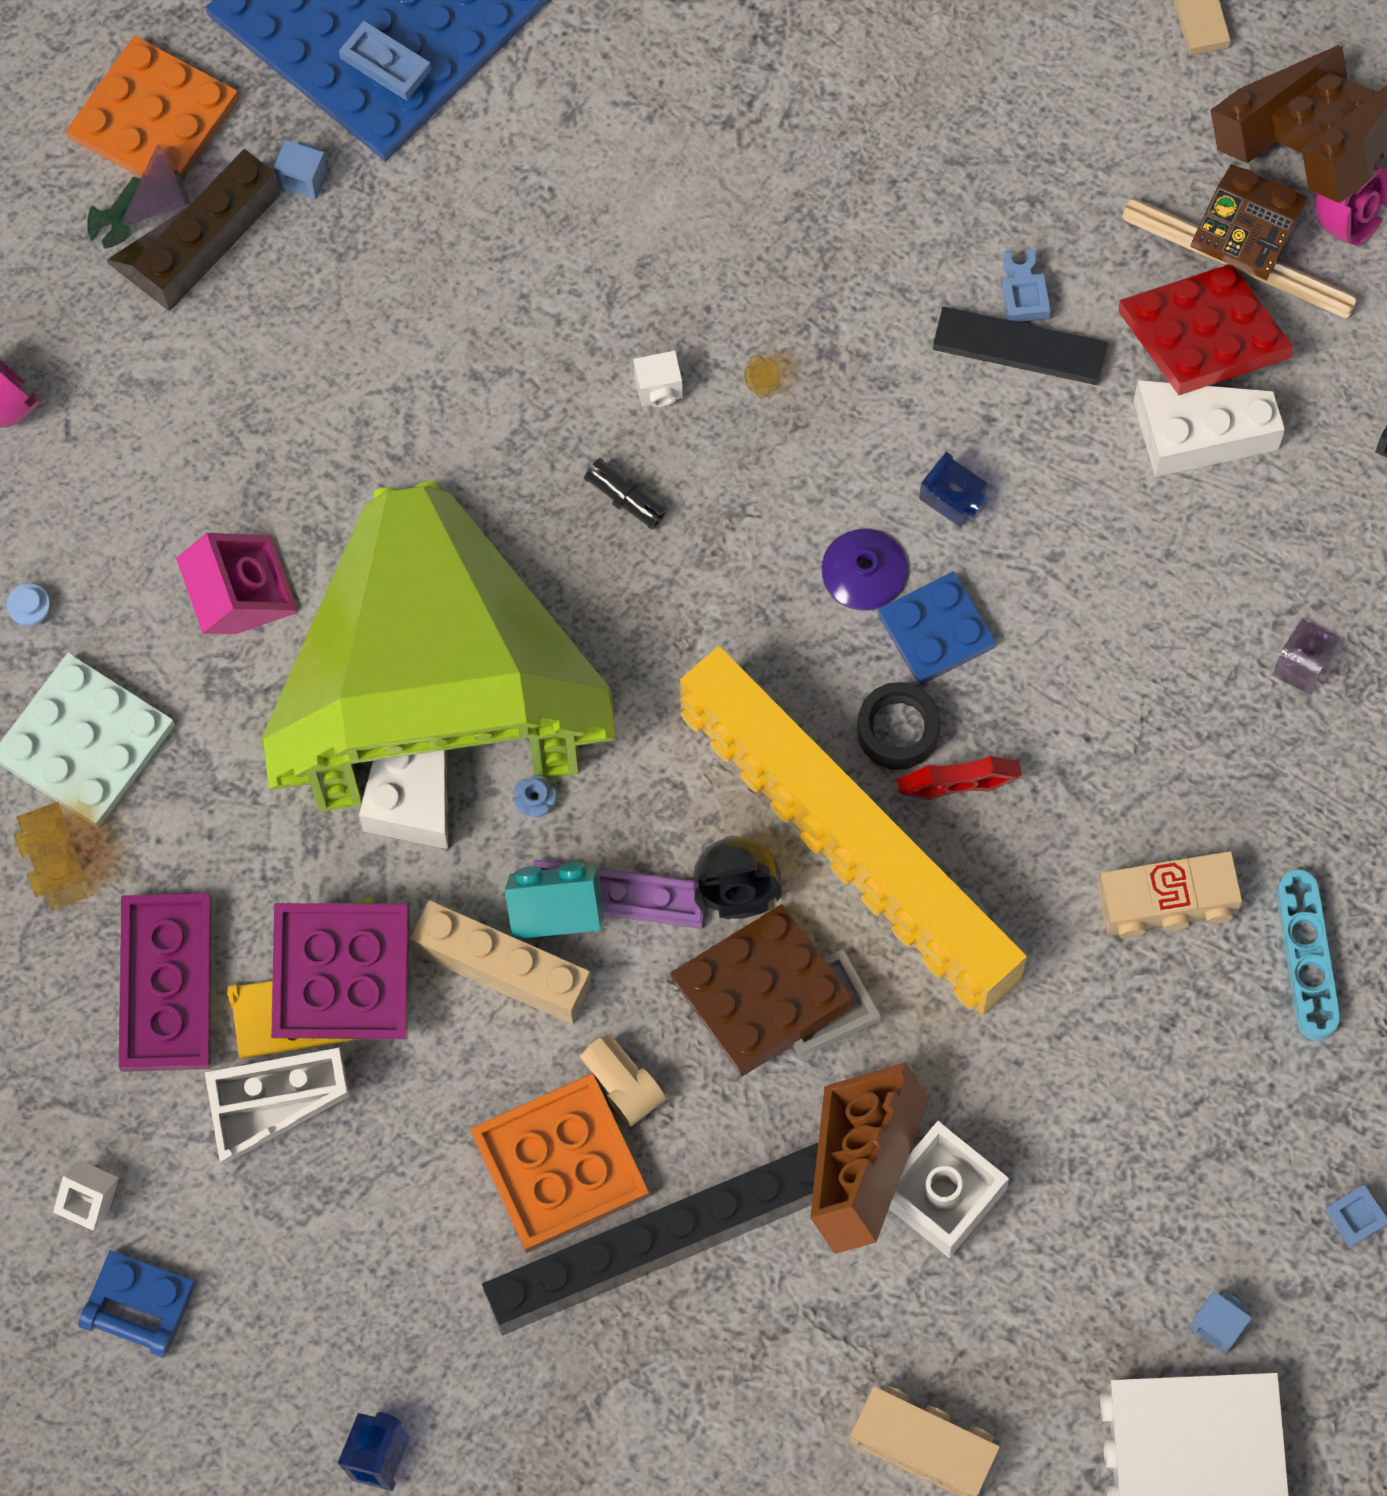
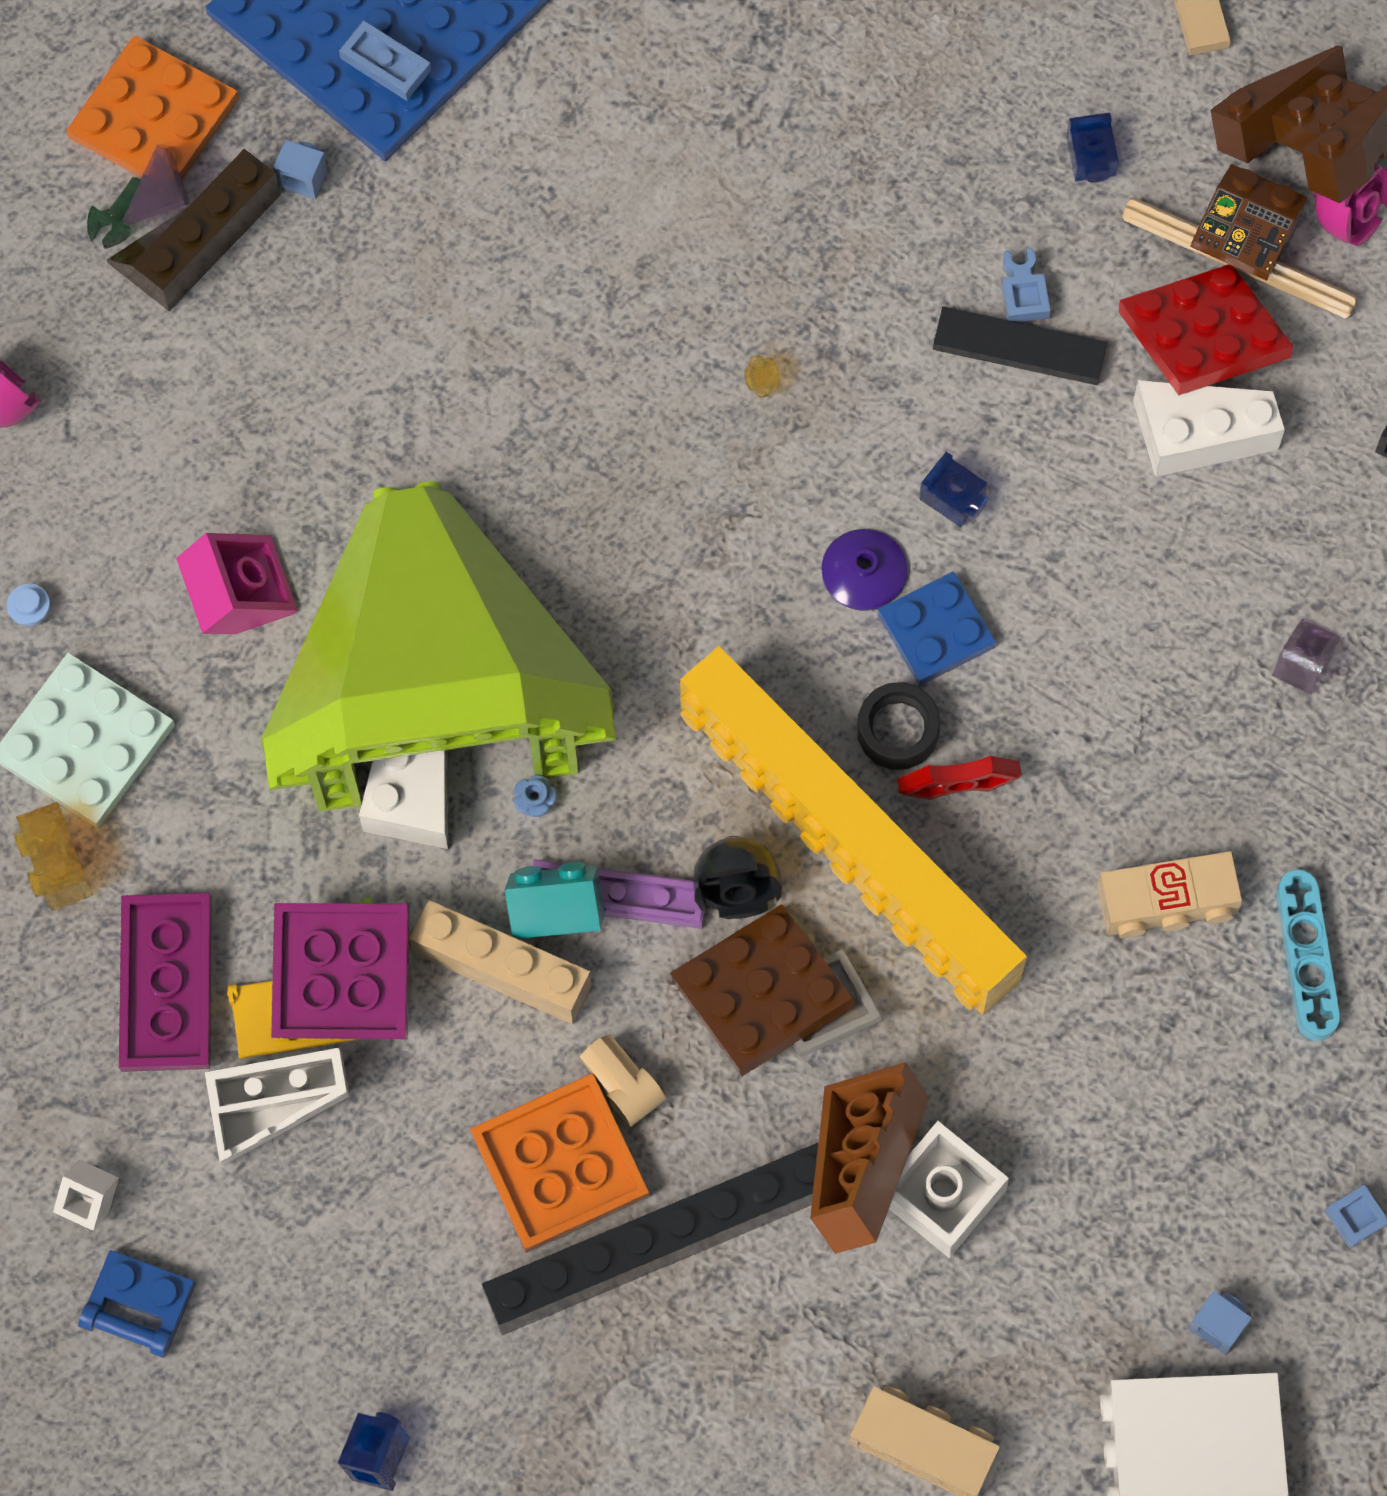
black pin [584,458,668,530] -> none
white plate [633,351,683,407] -> none
none -> clear blue brick [1066,112,1119,183]

